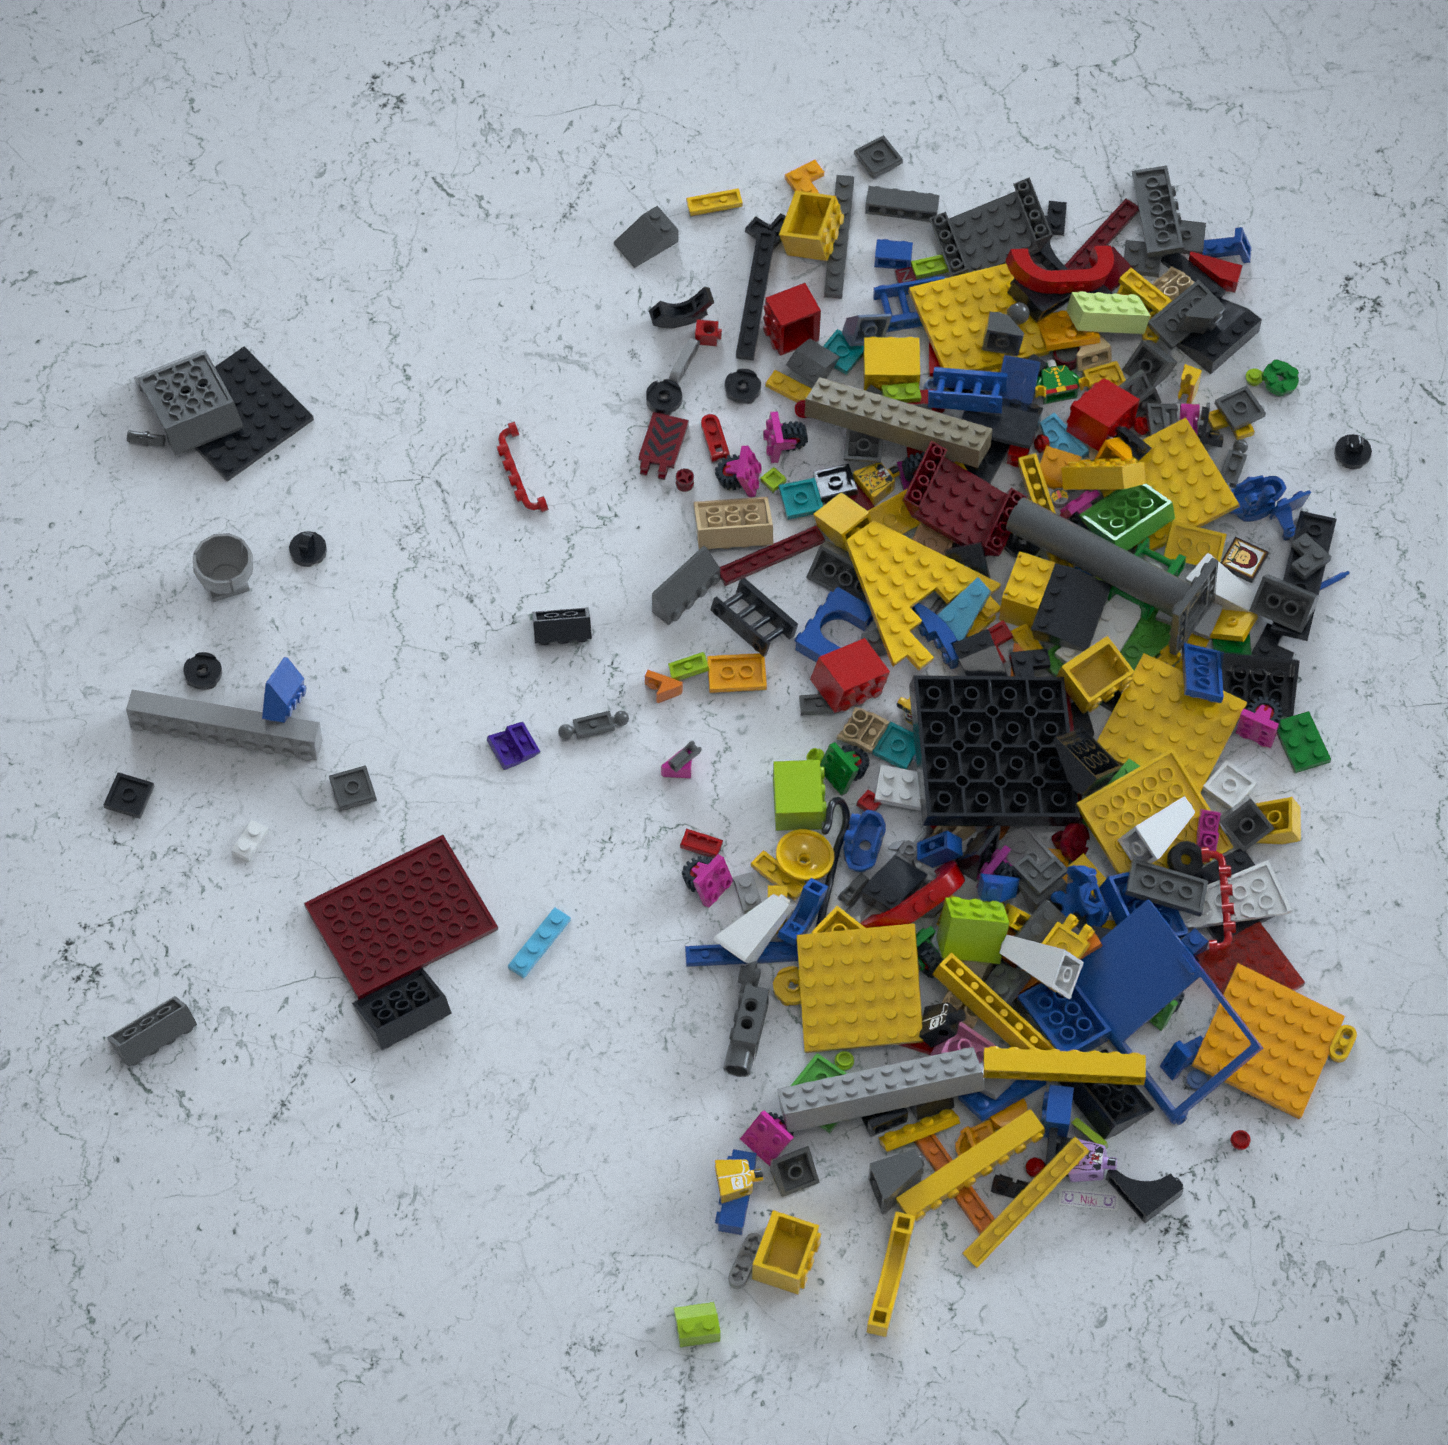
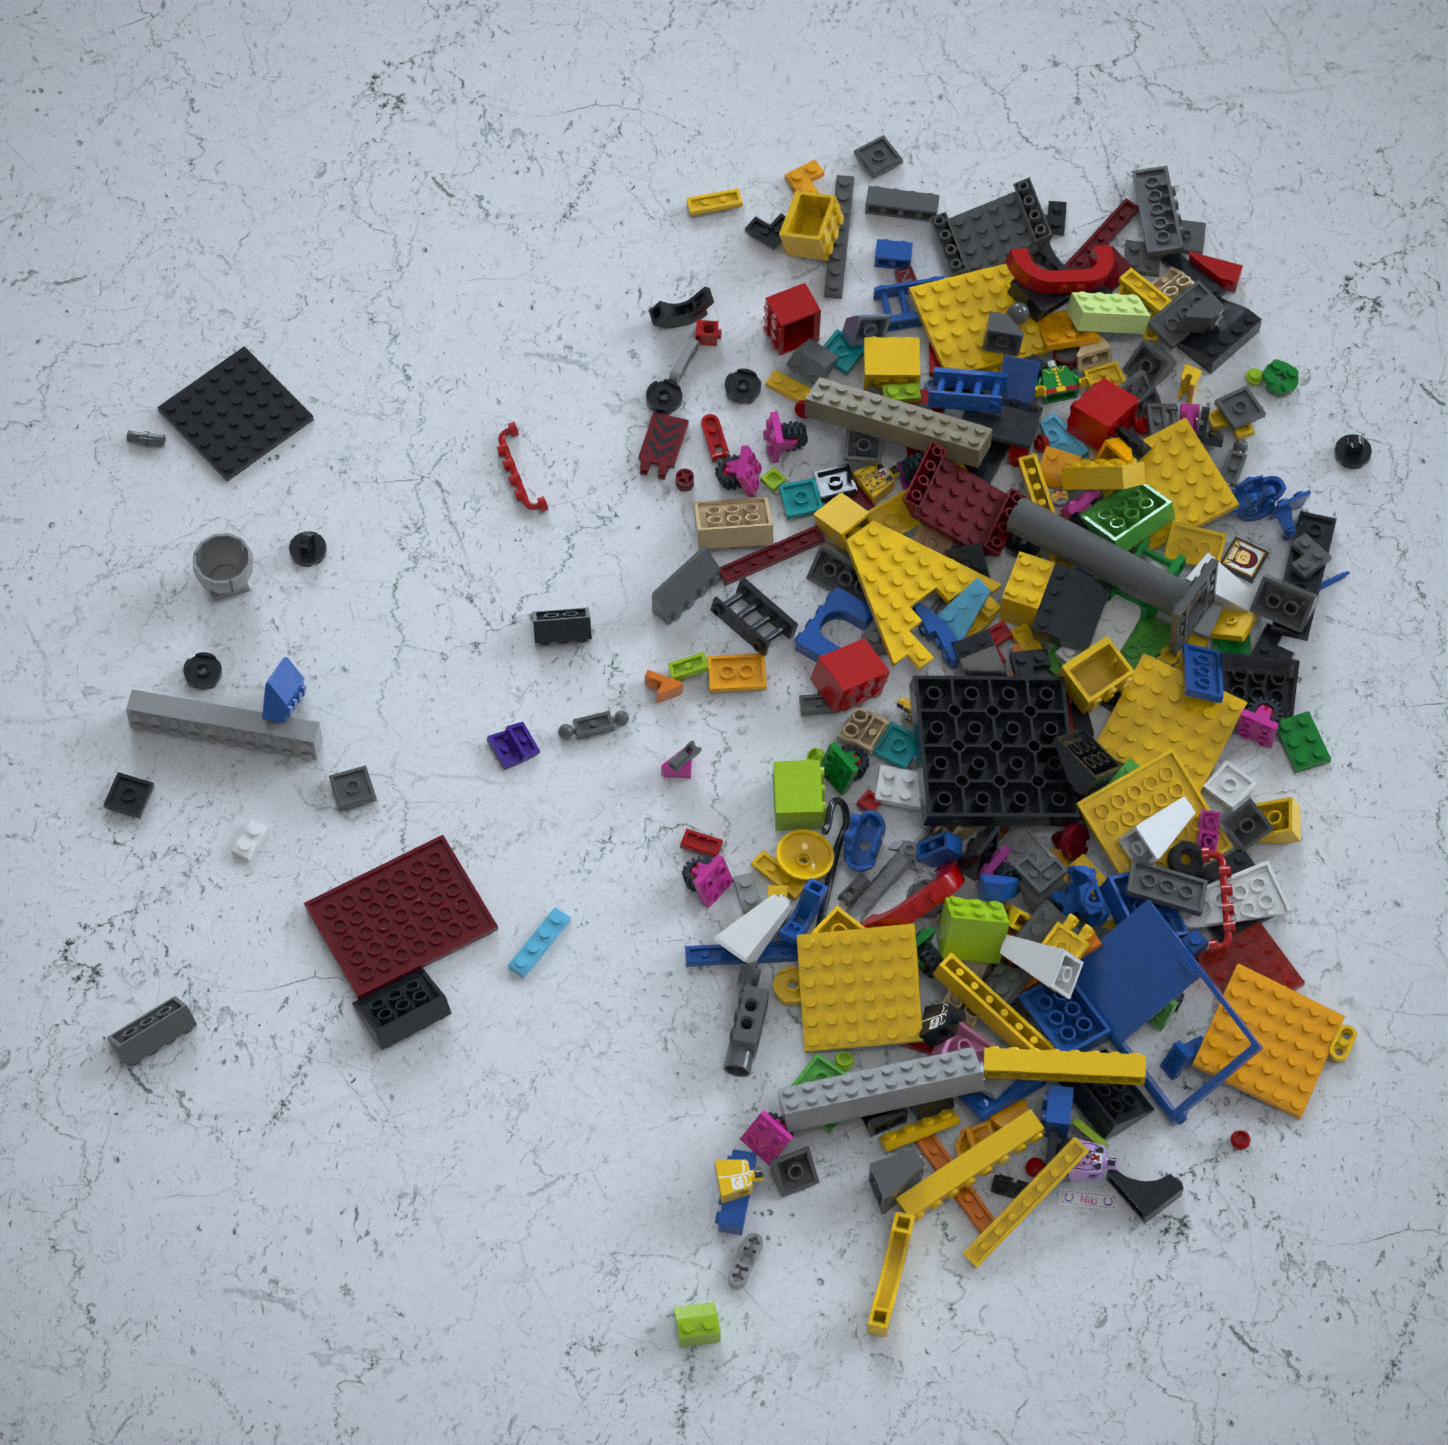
dark grey slope [134,350,244,456] -> none
dark grey slope [614,206,678,268] -> none
black plate [736,229,776,361] -> none
yellow container [752,1210,822,1295] -> none
black slope [862,855,928,913] -> none
lime plate [911,254,949,279] -> none
medium blue plate [1187,1069,1207,1089] -> none
blue bracket [1203,227,1252,263] -> none

